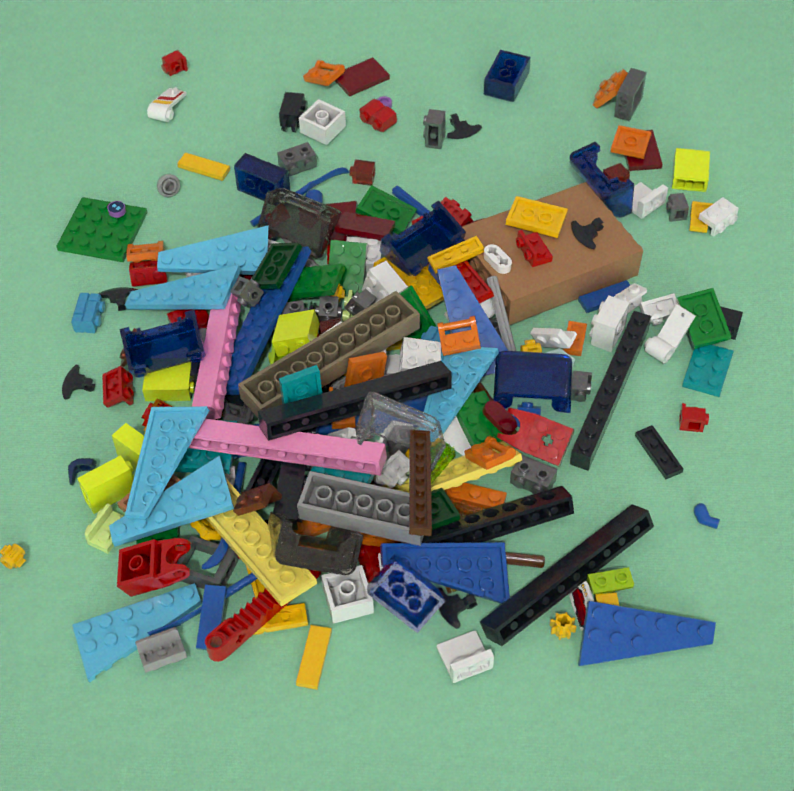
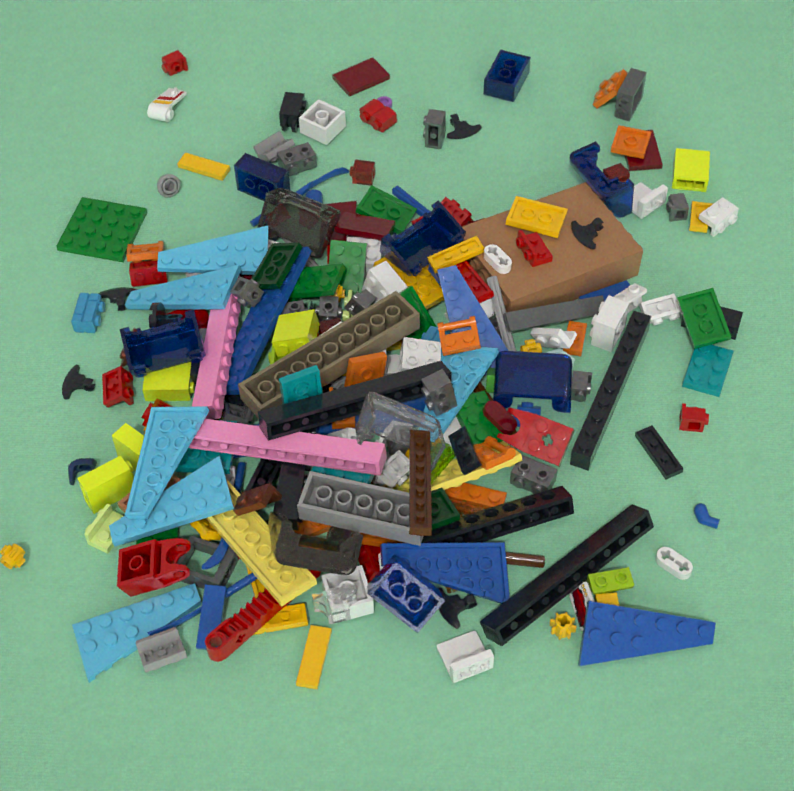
tile [107,201,126,218] -> none
orange plate [303,60,345,86] -> none
white door [644,304,696,364] -> none
none -> black tile [149,302,183,339]
none -> light grey bracket [253,131,295,162]
none -> clear brick [312,584,357,625]
none -> flat silver brick [421,369,457,416]
none -> black tile [448,426,482,475]
none -> bright green tile [486,367,495,393]
none -> dark grey tile [503,295,605,332]
none -> white beam [656,547,693,580]

